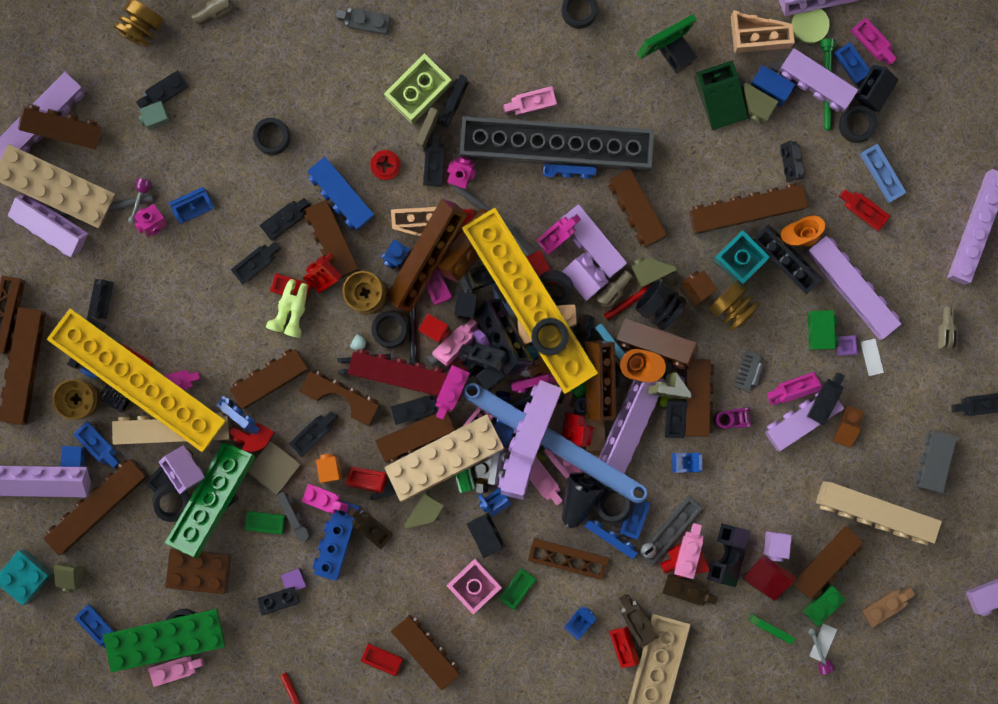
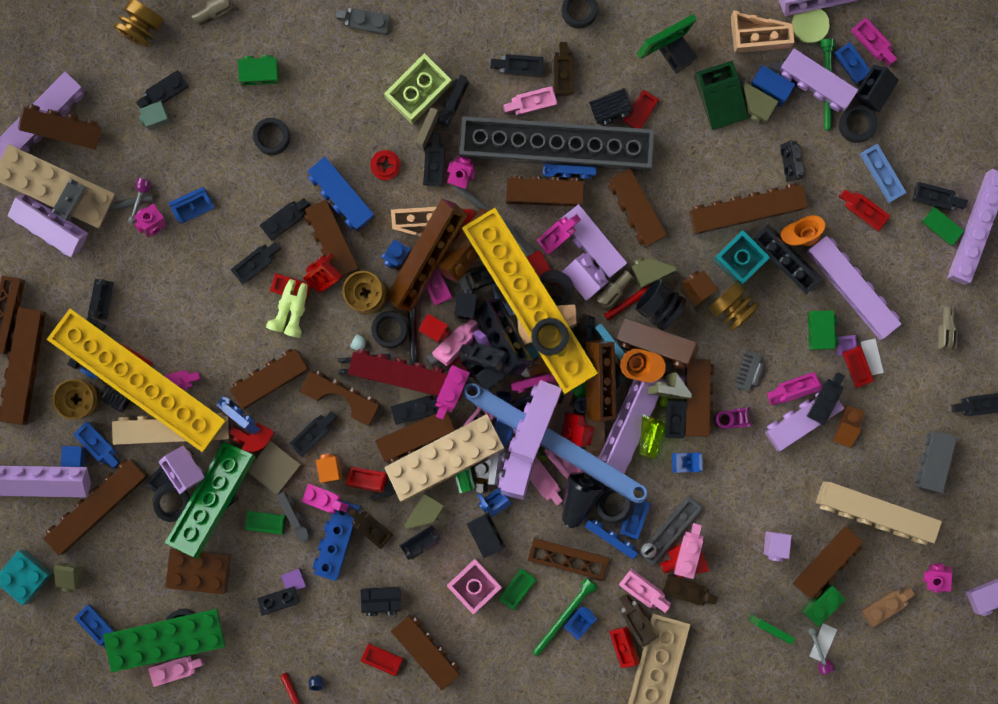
black arch [707,523,751,587] -> none
dark red tile [743,555,796,601] -> none
none -> dark grey hinge [51,178,88,221]
none -> green brick [238,55,279,86]
none -> dark blue hinge [309,675,324,691]
none -> black brick [360,587,401,616]
none -> black hinge [399,525,441,560]
none -> black hinge [490,54,544,77]
none -> reddish brown brick [506,175,584,207]
none -> green piece [533,577,598,656]
none -> dark brown hinge [554,42,574,95]
none -> black brick [589,88,635,126]
none -> bright pink hinge [619,569,671,613]
none -> red tile [623,90,659,129]
none -> clear neon green wing [640,415,665,460]
none -> red tile [842,345,874,388]
none -> black hinge [912,182,968,211]
none -> green tile [921,207,964,246]
none -> dark pink brick [923,563,953,593]

